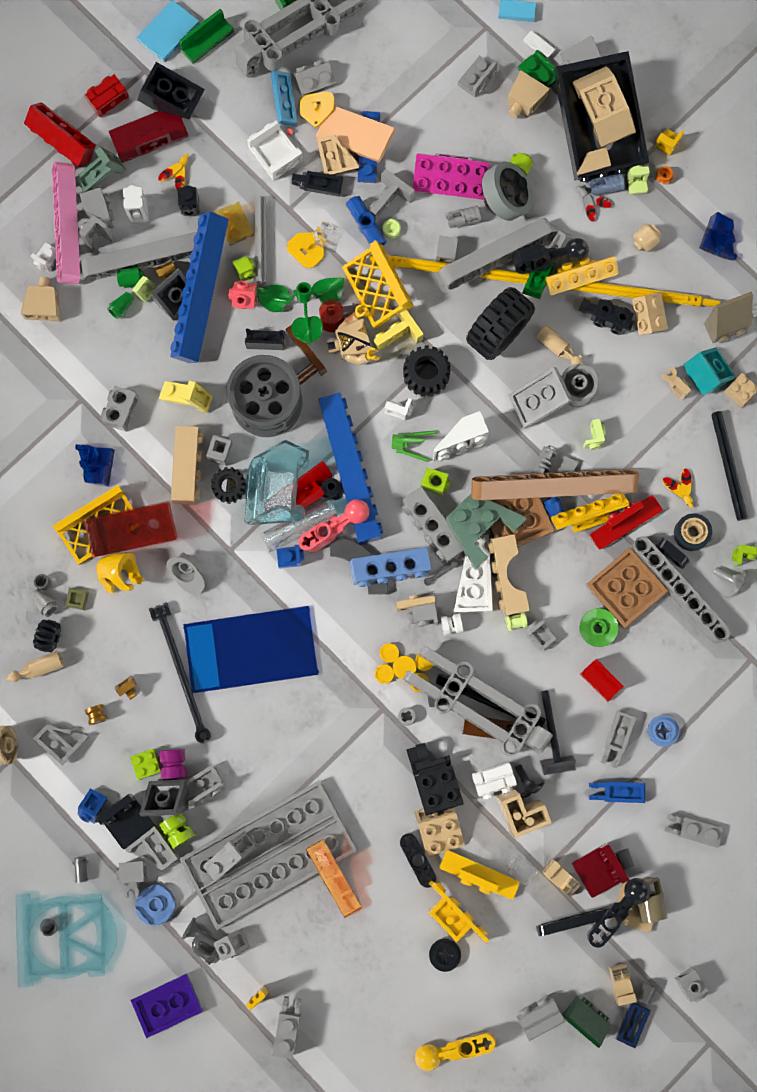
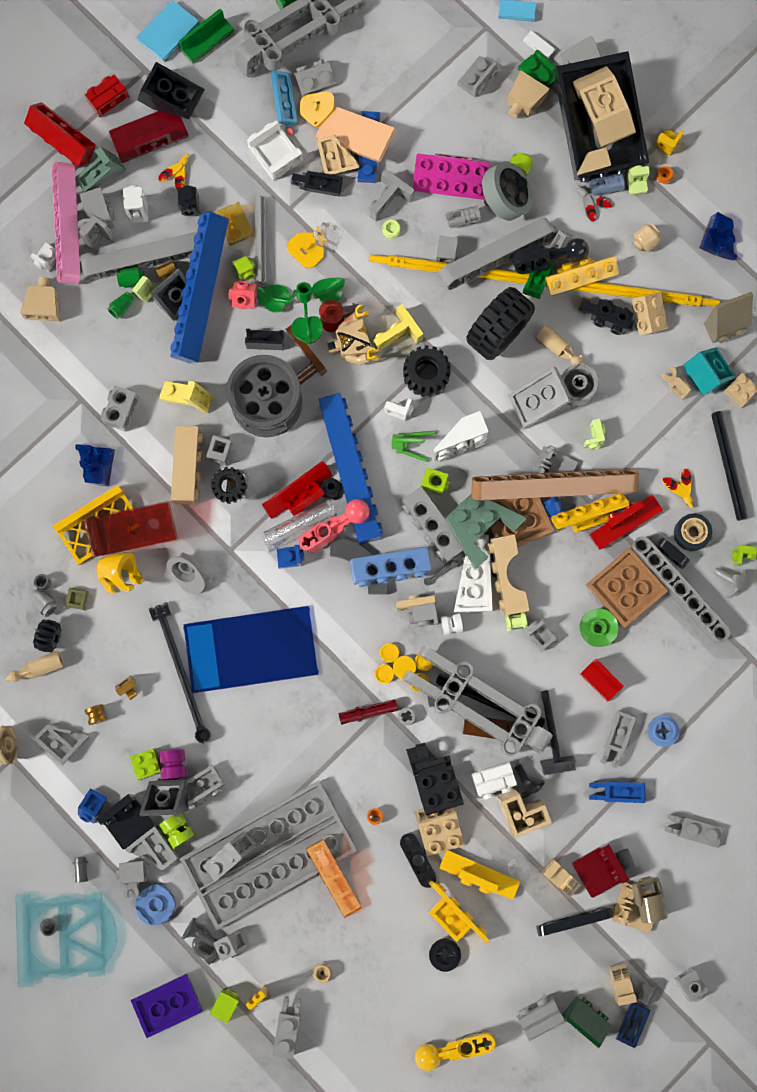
clear light blue windscreen [244,440,309,525] -> none
yellow fence [342,240,414,328] -> none
blue piece [346,196,387,247] -> none
black beam [587,878,650,948] -> none
none -> lime brick [210,988,241,1024]
none -> tan plate [313,963,333,984]
none -> dark red pin [338,699,398,725]
none -> orange hinge [367,808,383,825]

